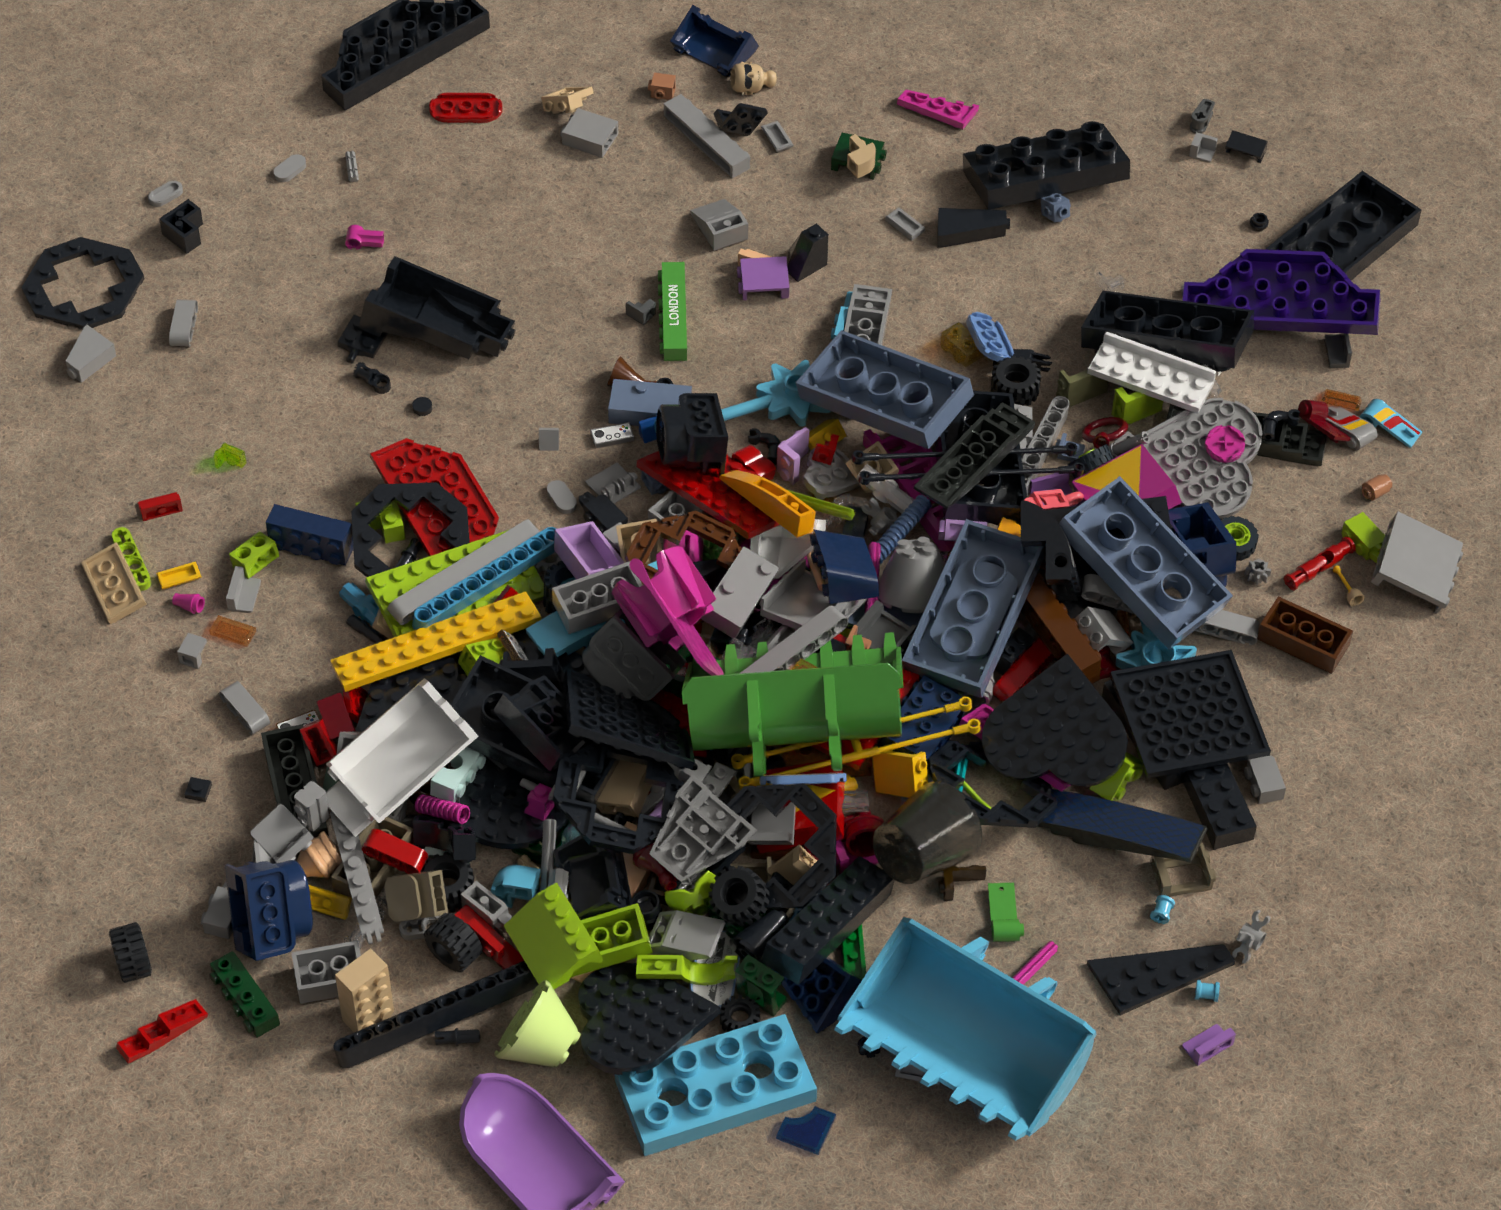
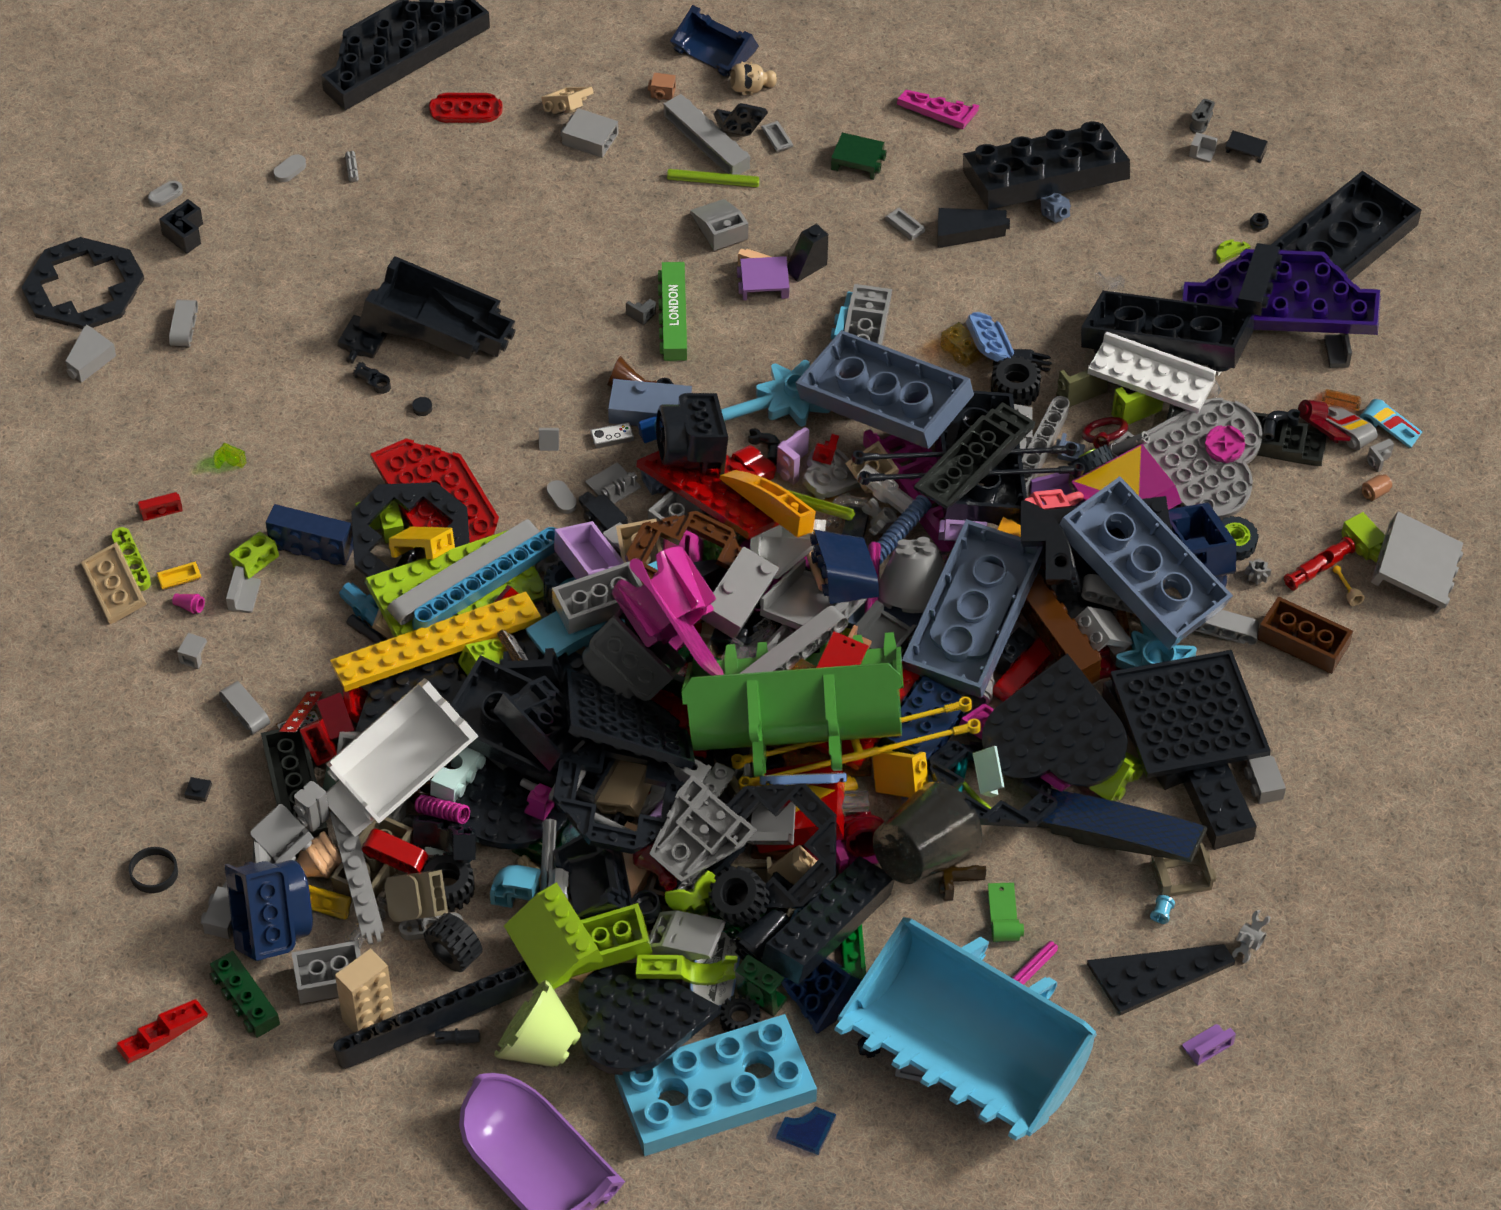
black tyre [109,922,152,983] -> none
clear orange tile [209,615,256,647] -> none
dark pink piece [345,225,384,250] -> none
red bracket [454,905,524,969] -> none
light grey hinge [461,881,512,934] -> none
yellow panel [808,419,847,450] -> none
tan brick [847,134,876,179] -> none
medium azure bush [1195,980,1220,1002] -> none
none -> black tyre [129,847,178,893]
none -> red sticker [279,691,324,732]
none -> yellow panel [389,527,455,559]
none -> lime axle [667,169,760,187]
none -> red container [816,631,869,668]
none -> light aqua panel [973,746,1004,798]
none -> lime tile [1216,239,1251,264]
none -> black brick [1238,243,1283,316]
none -> light grey bracket [1367,439,1394,472]

